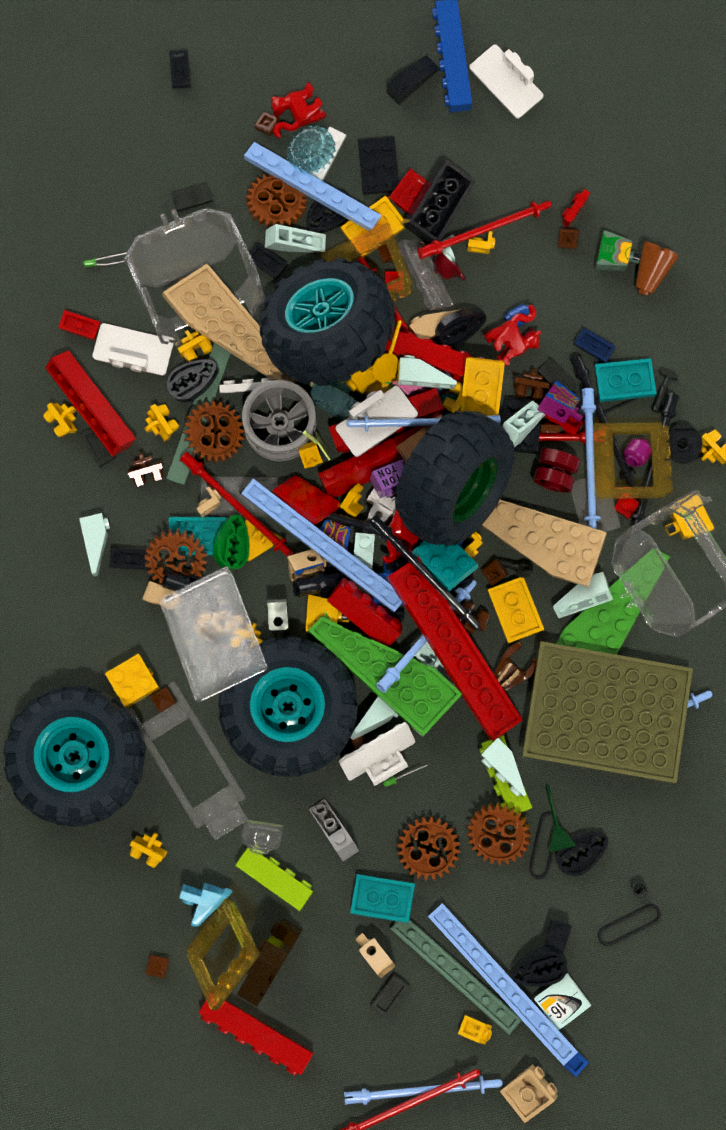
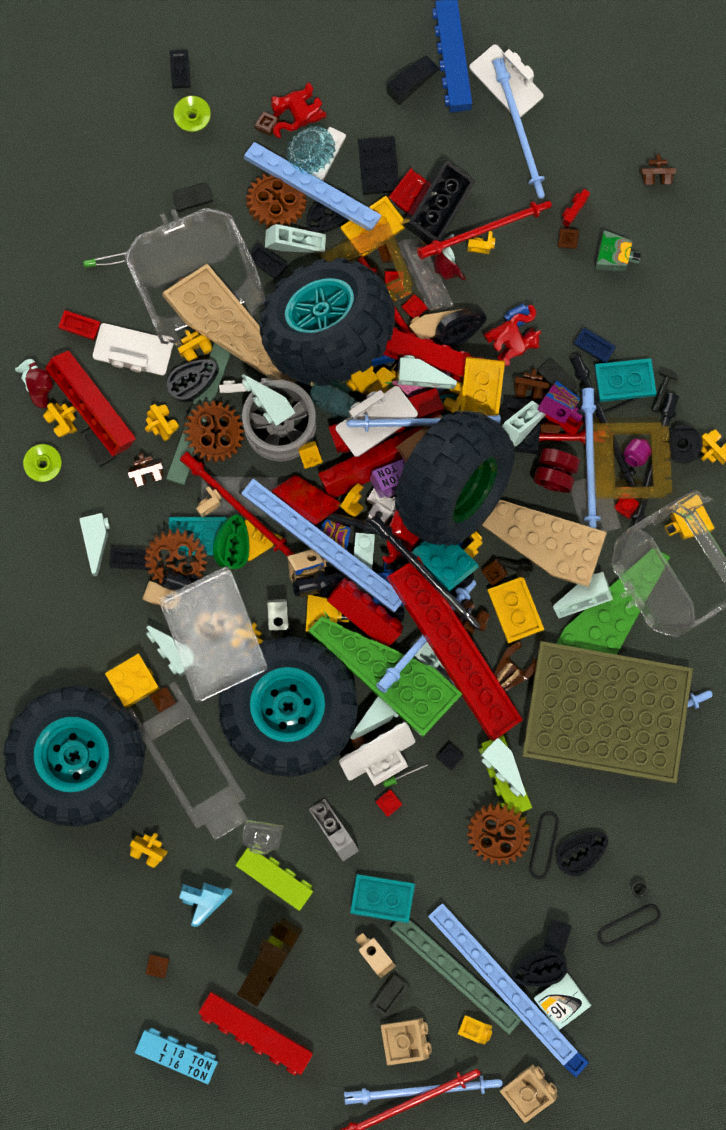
clear yellow hinge [187,899,260,1010] -> none
yellowish green piece [303,431,331,460] -> none
yellow piece [372,320,402,382] -> none
dark orange gear [397,817,460,881] -> none
dark green piece [546,785,577,853] -> none
dark orange cone [635,241,678,296] -> none
none -> dark red hair [15,359,53,408]
none -> lime dish [23,444,62,482]
none -> medium azure brick [135,1028,219,1084]
none -> light aqua slope [146,626,199,677]
none -> lime dish [174,96,211,132]
none -> light aqua slope [242,374,295,426]
none -> red plate [375,790,403,817]
none -> tan plate [381,1018,432,1065]
none -> red plate [401,294,428,320]
none -> black plate [437,743,464,771]
none -> light blue bar [492,58,545,199]
none -> reddish brown hips [640,154,676,185]

